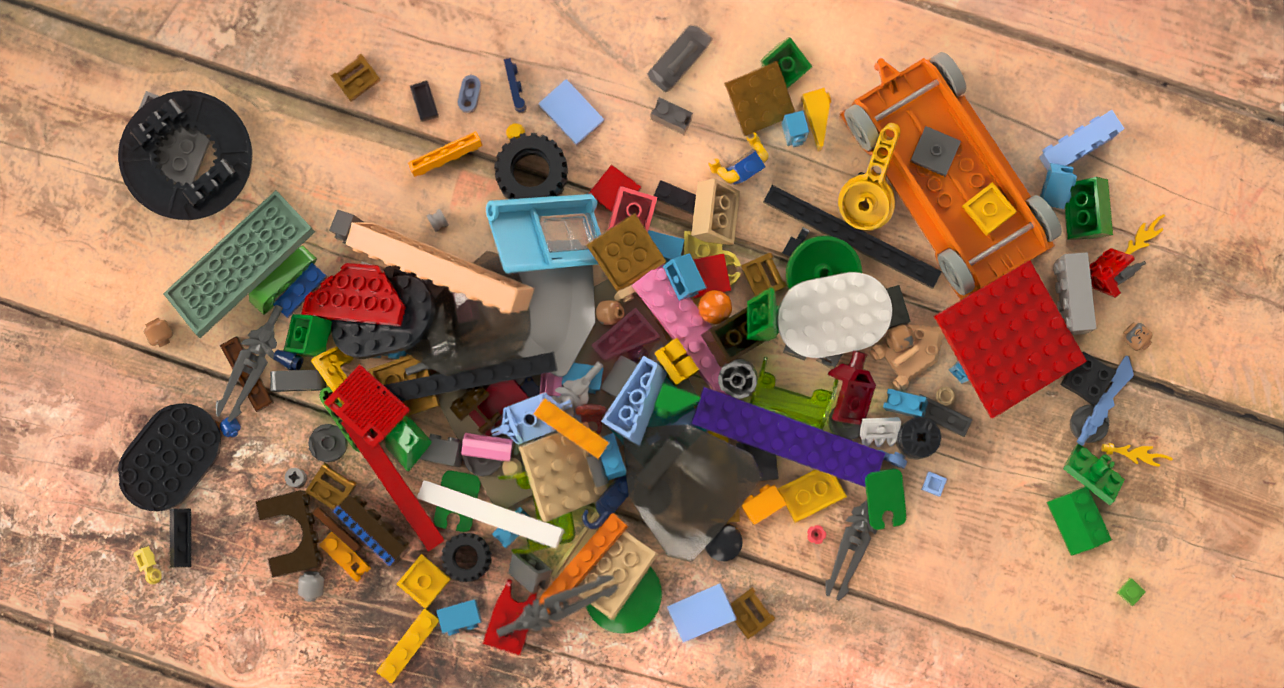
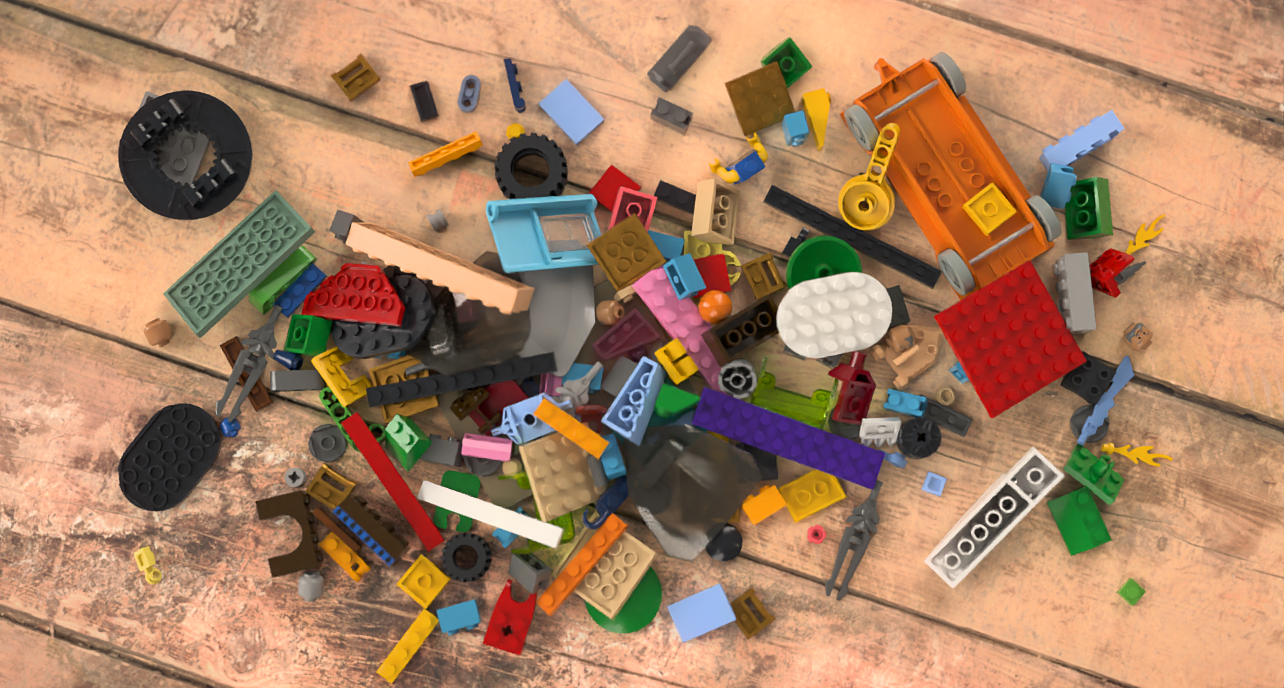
black plate [170,508,191,568] -> none
red window [323,364,410,449] -> none
dark grey sword [497,575,619,637] -> none
green slope [747,287,779,341] -> none
green piece [865,468,907,530] -> none
dark grey plate [910,126,961,177] -> none
none -> white slope [924,447,1064,588]

